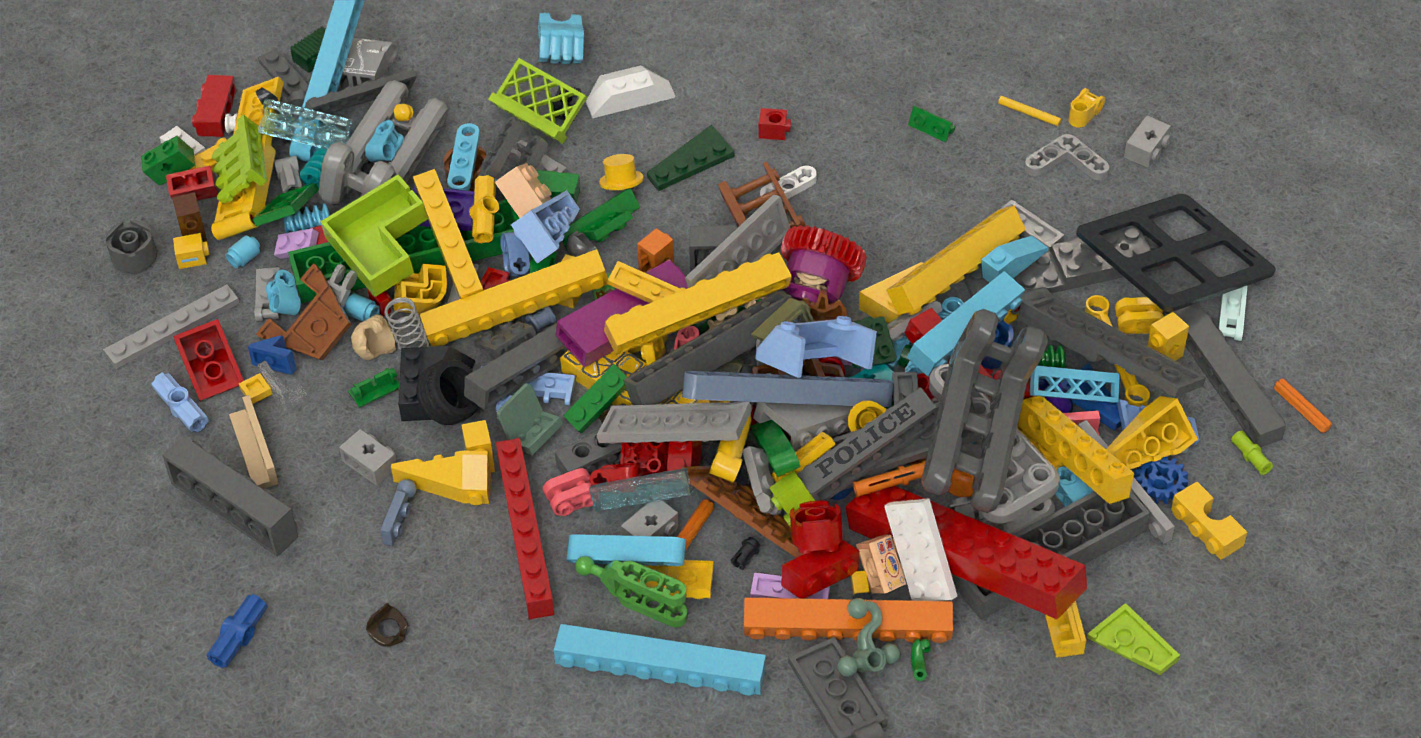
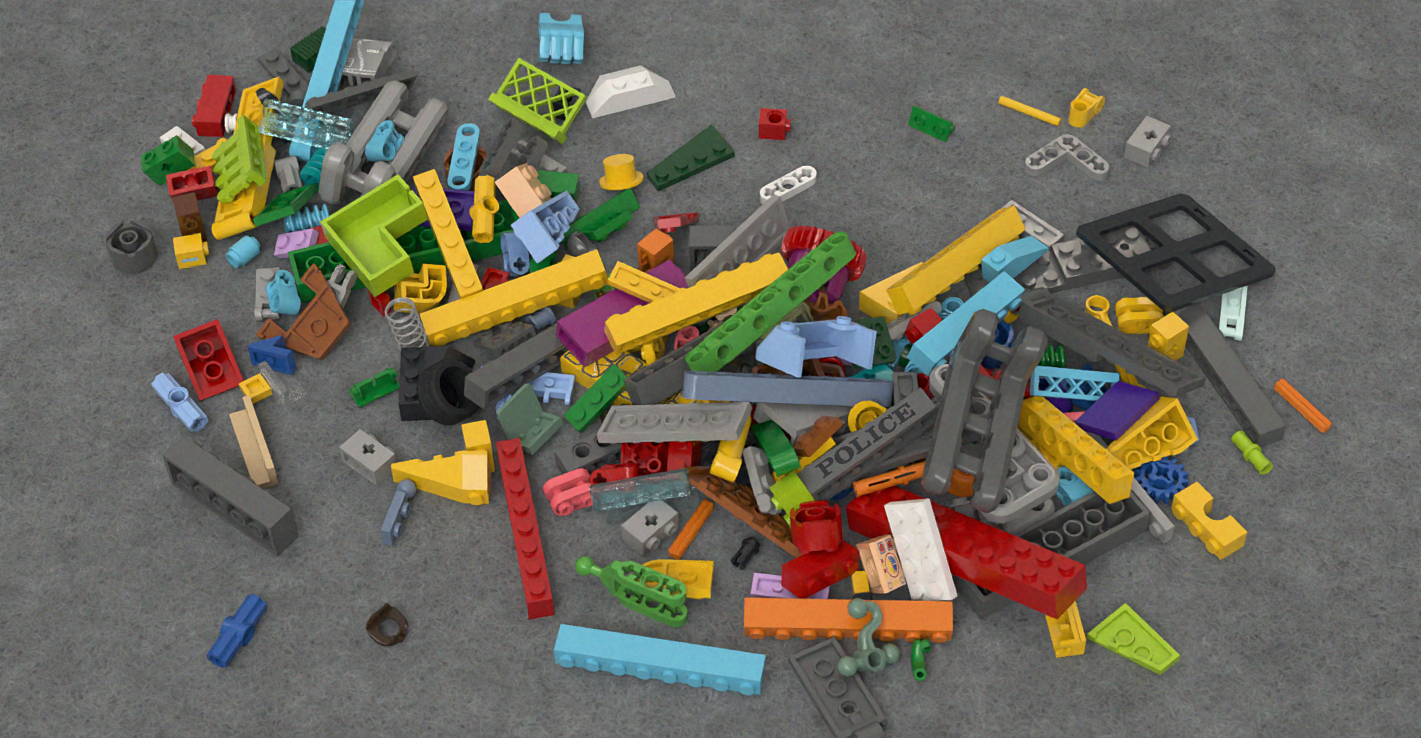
light grey plate [103,284,240,369] -> none
medium azure brick [344,293,380,322] -> none
tan hair [351,315,397,360] -> none
yellow hinge [394,104,414,122] -> none
medium azure beam [566,534,686,566] -> none
dark orange fence [718,161,806,228] -> none
none -> red wing [653,212,699,233]
none -> bright green beam [685,231,856,372]
none -> dark orange plate [793,416,843,457]
none -> dark purple tile [1075,381,1160,440]

